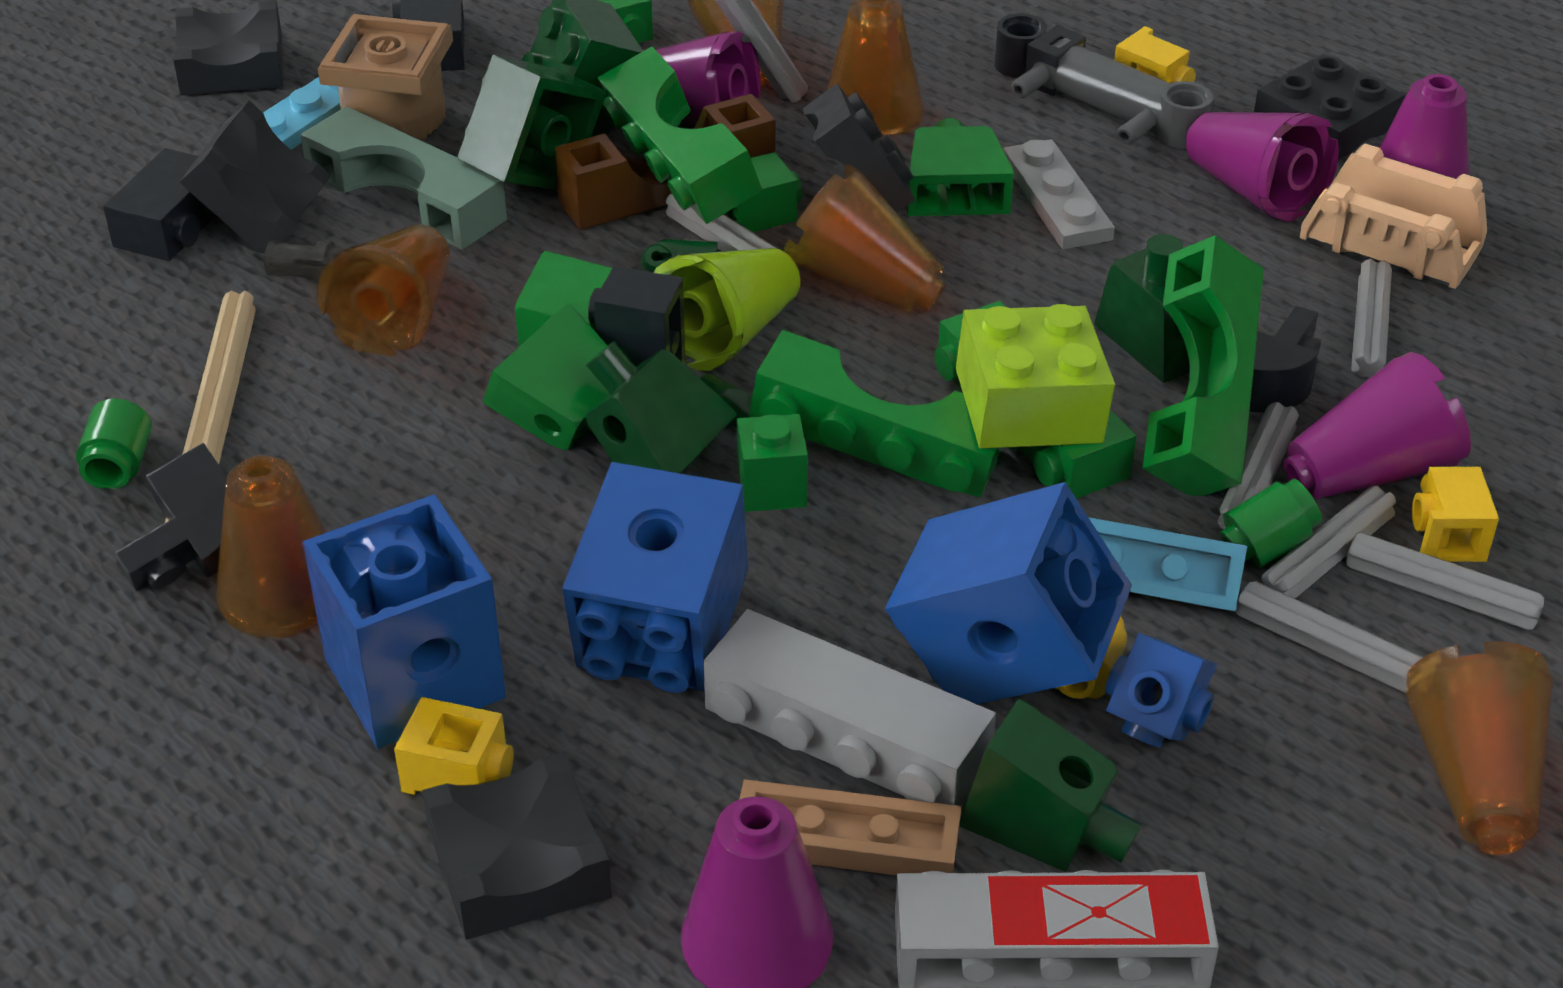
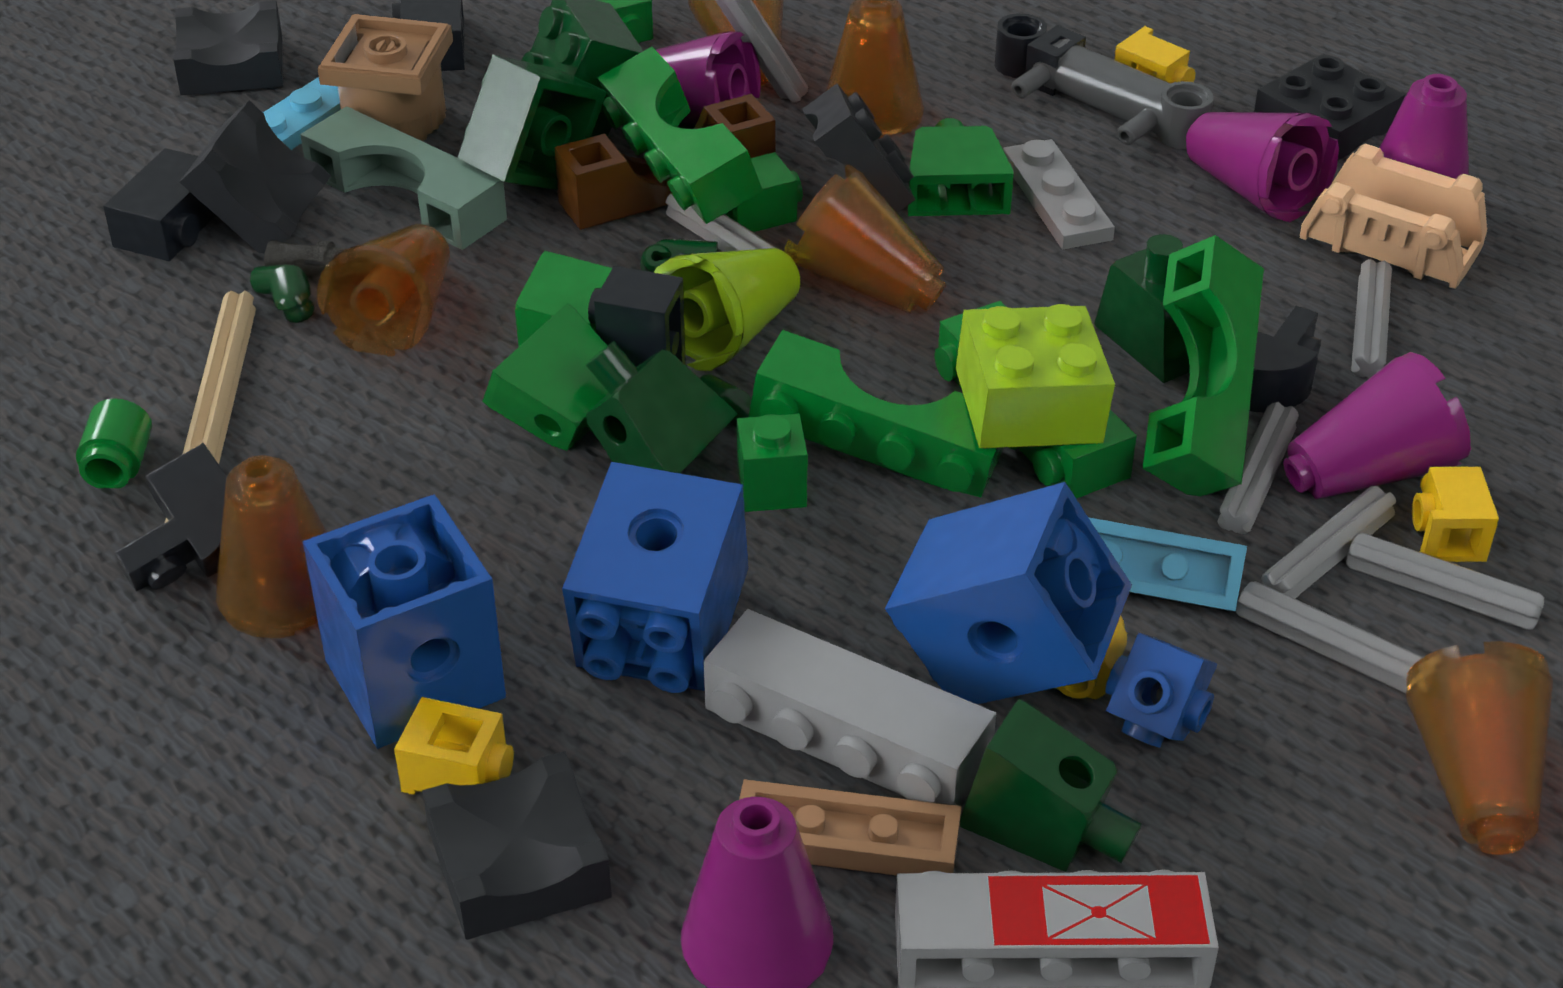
green brick [1219,479,1322,569] -> none
none -> dark green arm [250,265,315,323]

